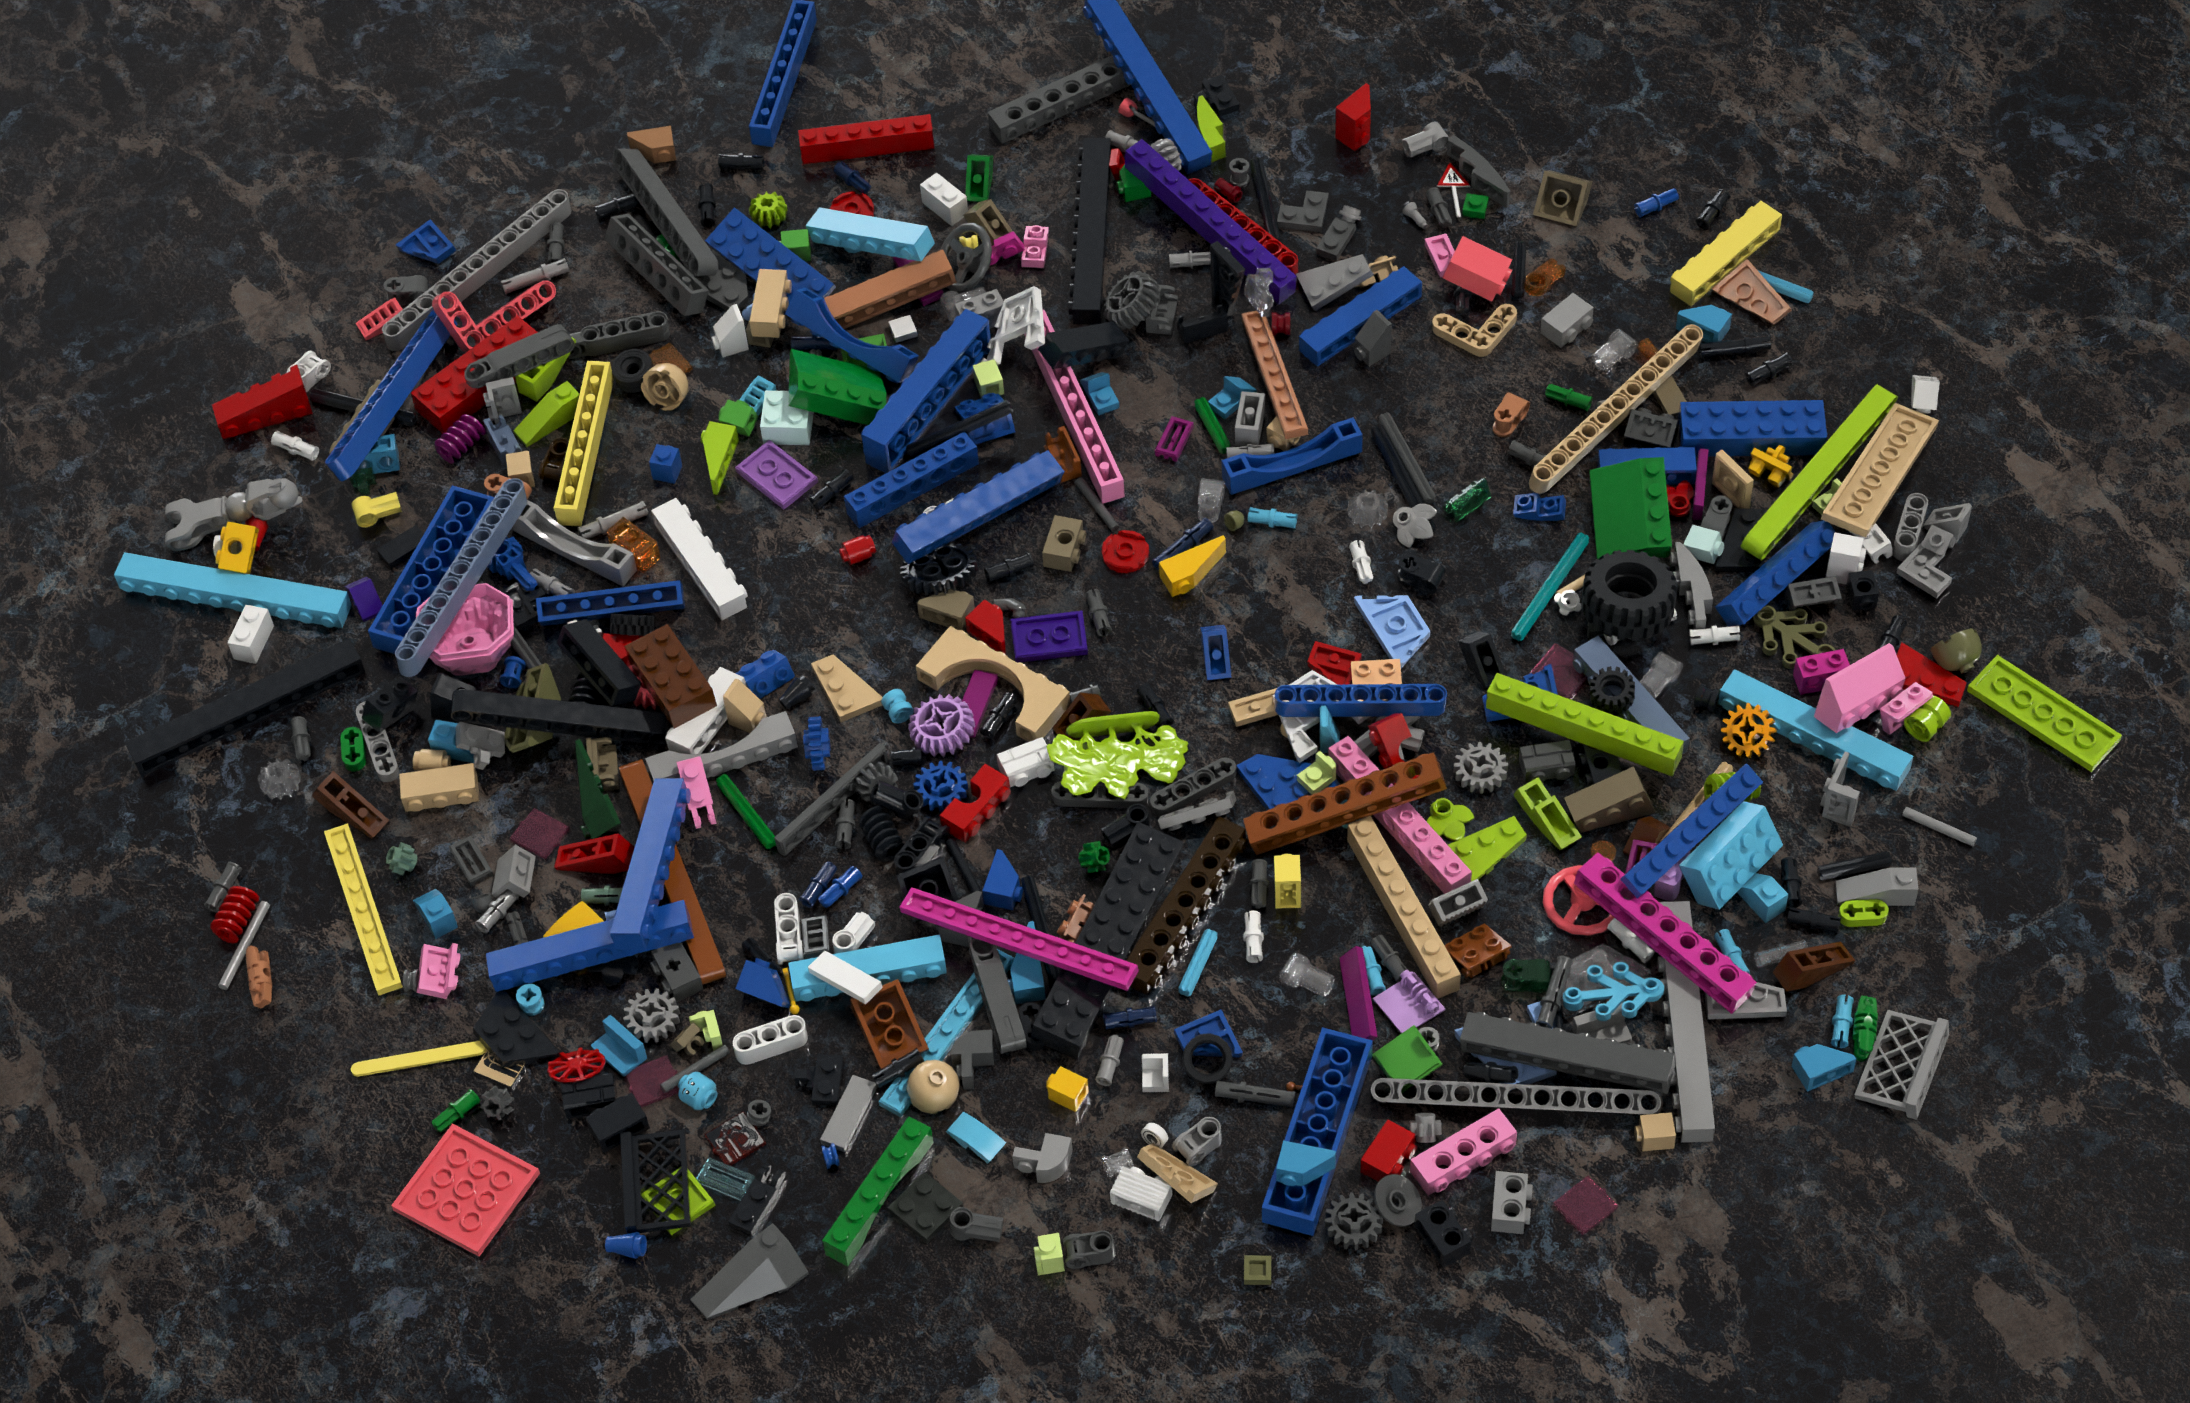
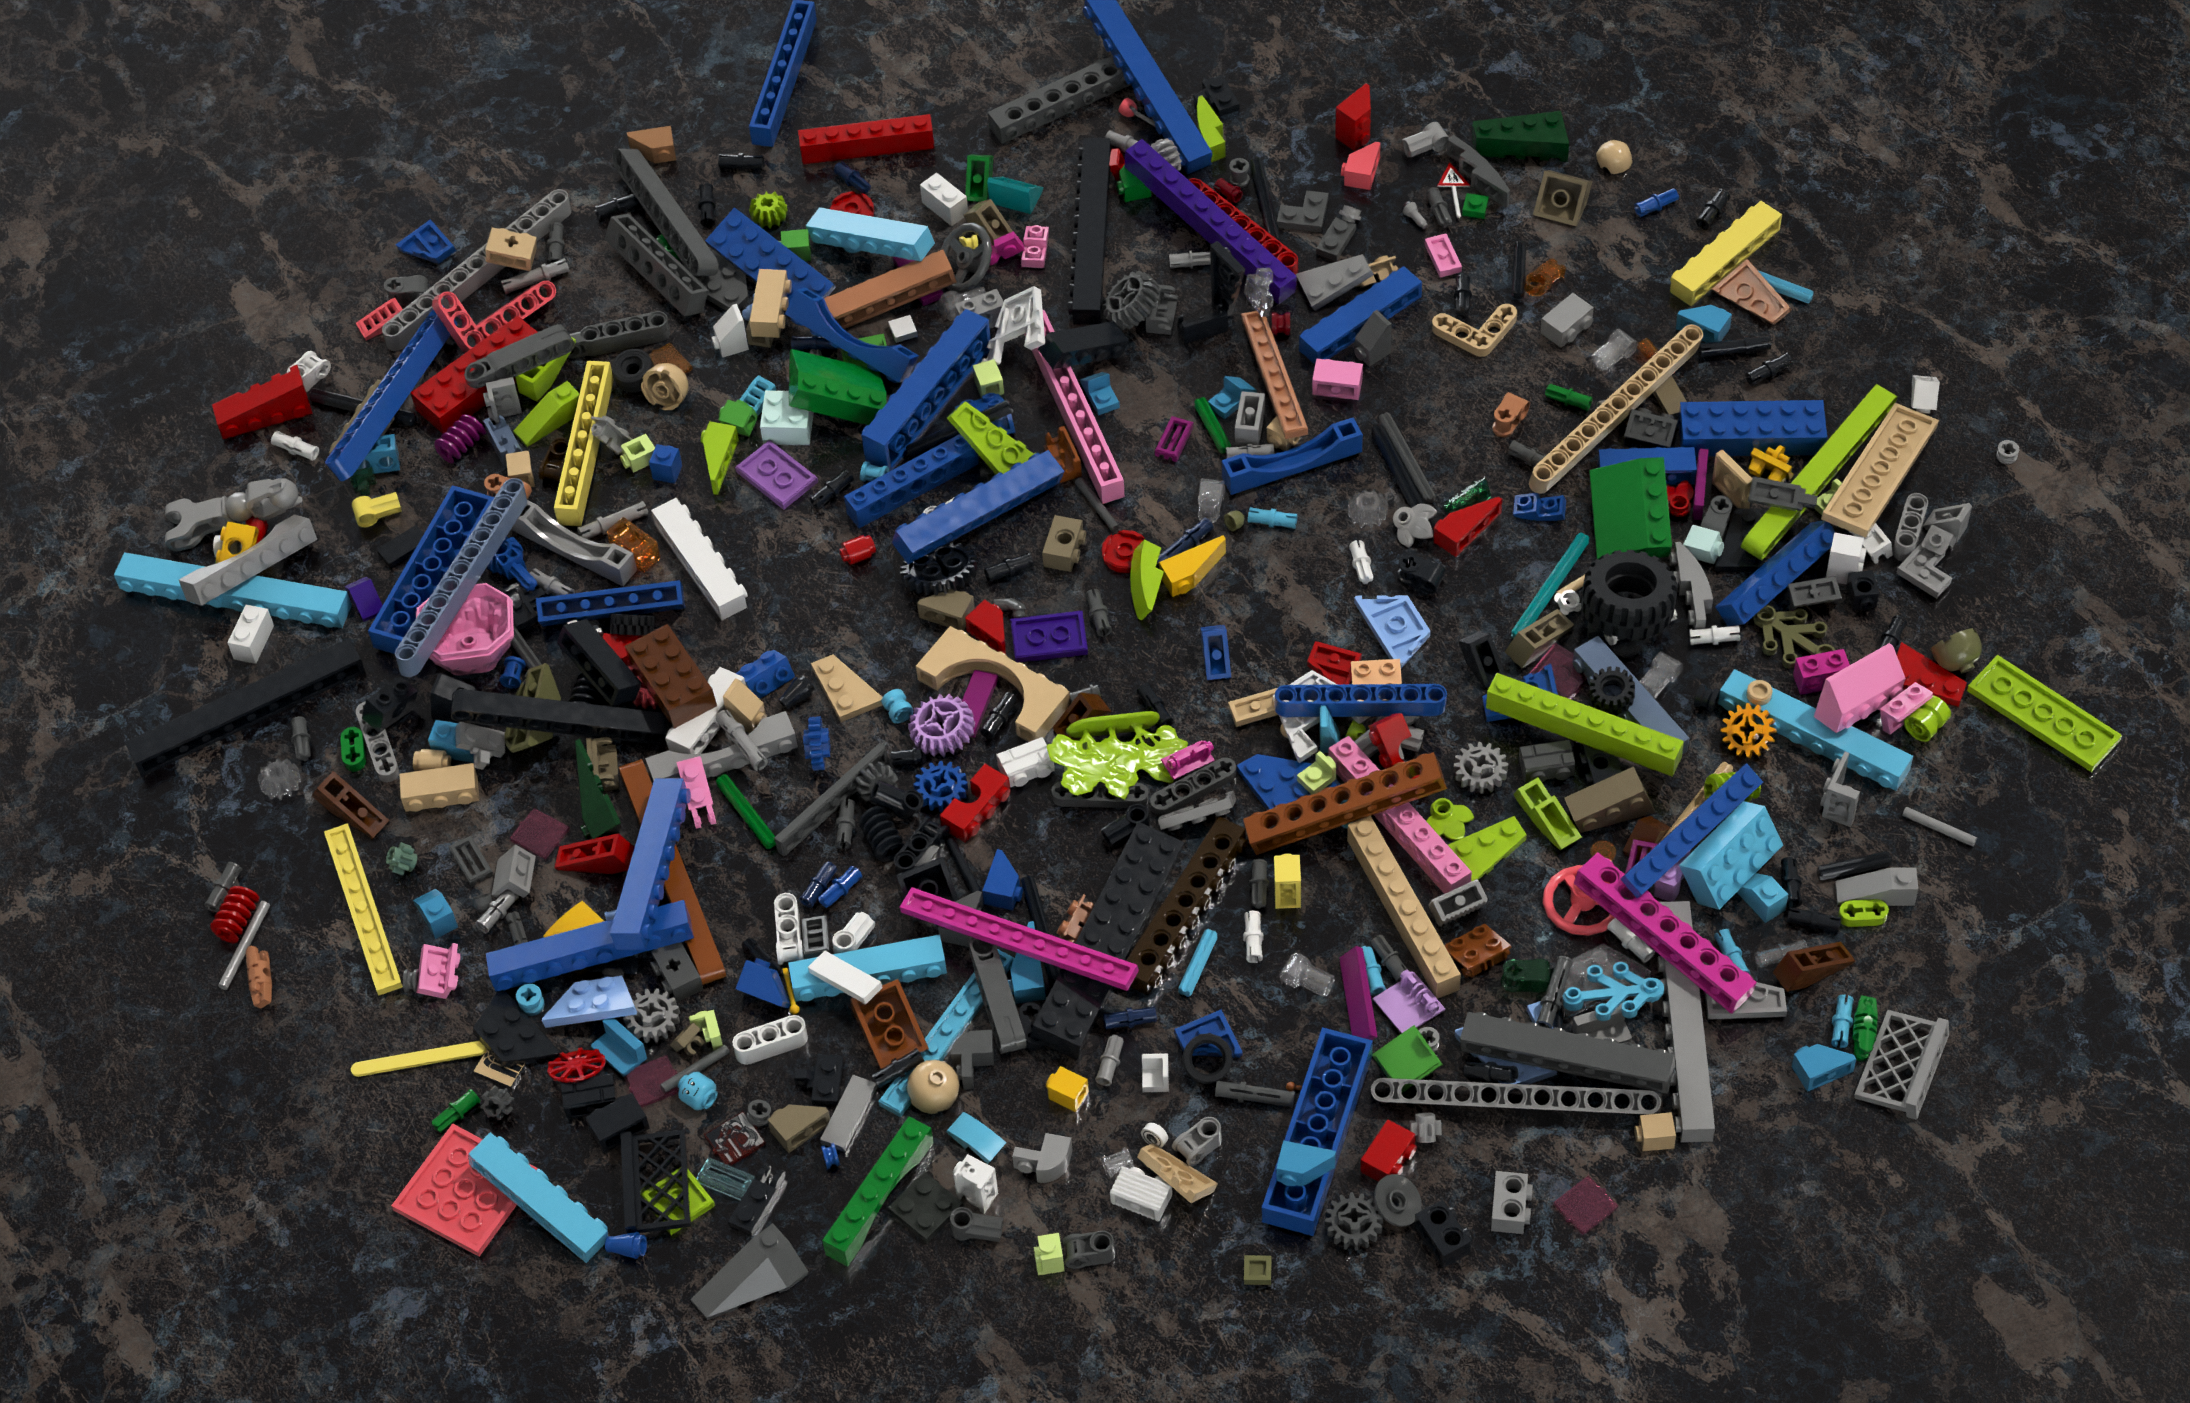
sand green pin [581,886,623,906] -> none
green gear [1079,841,1110,873] -> none
bright pink brick [1410,1108,1517,1196] -> none
coral brick [1442,236,1512,301] -> none
none -> light grey arch [179,514,317,606]
none -> medium azure brick [468,1132,608,1263]
none -> tan brick [485,227,537,271]
none -> light blue wing [542,975,637,1028]
none -> light grey hinge [591,416,633,455]
none -> yellowish green brick [620,434,655,473]
none -> light grey pin [716,710,768,771]
none -> dark tan slope [768,1105,830,1153]
none -> medium azure bush [860,461,889,482]
none -> lime wing [947,401,1036,474]
none -> white hinge [953,1154,998,1214]
none -> teal slope [987,176,1043,214]
none -> lime slope [1130,540,1164,620]
none -> dark pink hinge [1161,740,1215,780]
none -> bright pink brick [1312,359,1363,400]
none -> coral slope [1341,142,1380,190]
none -> lime hinge [1346,720,1366,741]
none -> red slope [1433,497,1502,557]
none -> dark green wedge [1472,111,1569,162]
none -> dark tan slope [1505,609,1575,668]
none -> tan hair [1596,140,1632,174]
none -> tan tile [1747,680,1772,705]
none -> dark grey hinge [1748,477,1818,511]
none -> light grey bush [1996,440,2019,464]

